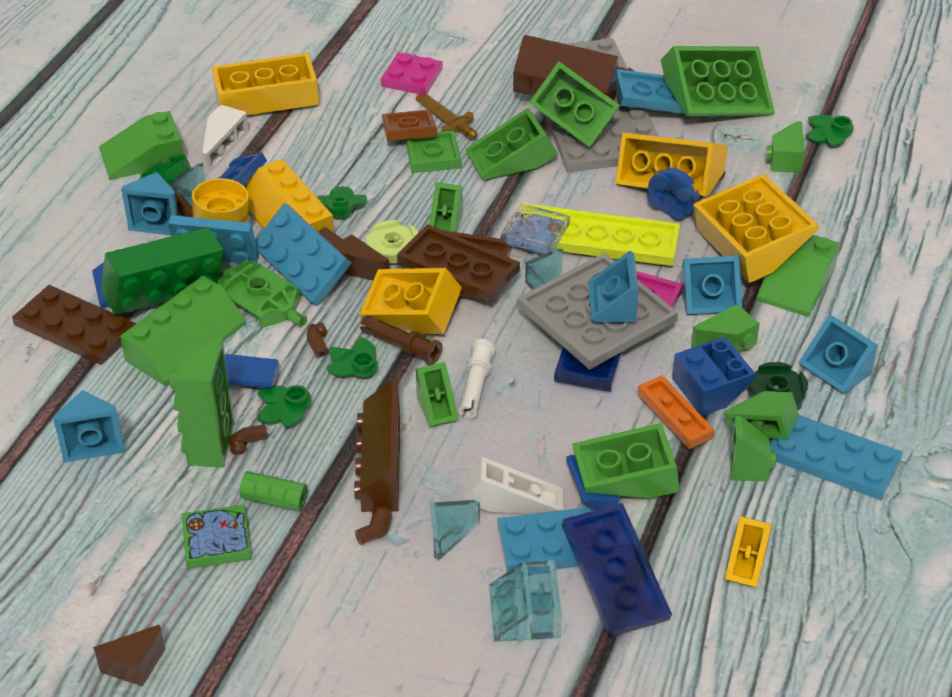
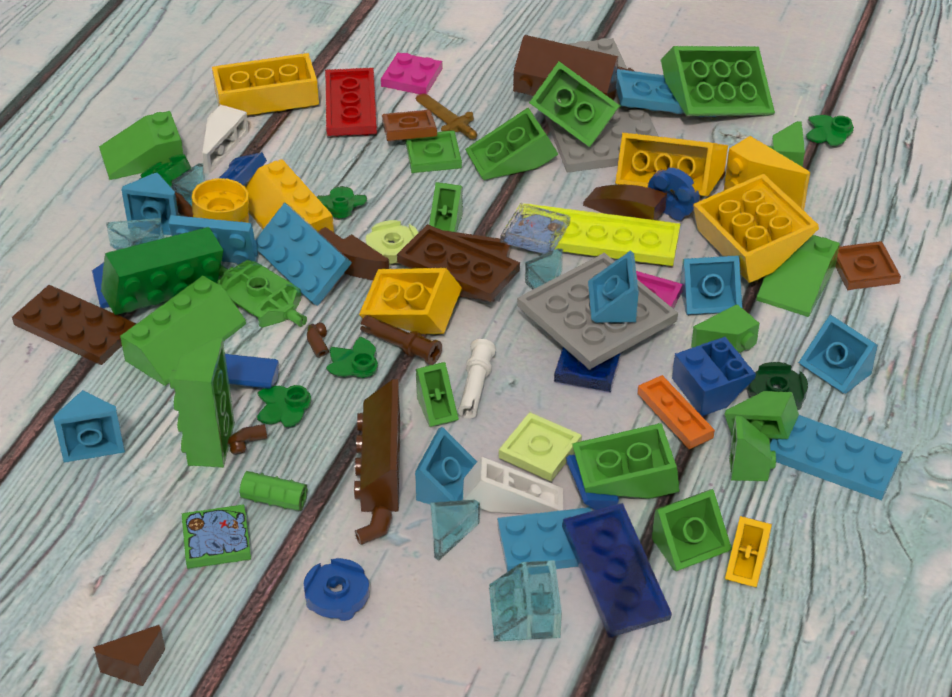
none -> clear light blue slope [106,218,164,250]
none -> blue plate [303,558,370,621]
none -> red plate [325,68,377,136]
none -> dark azure slope [415,427,477,512]
none -> yellowish green plate [499,412,582,482]
none -> reddish brown slope [583,184,667,220]
none -> bright green slope [652,489,732,571]
none -> yellow slope [724,136,810,210]
none -> dark orange tile [836,241,901,290]

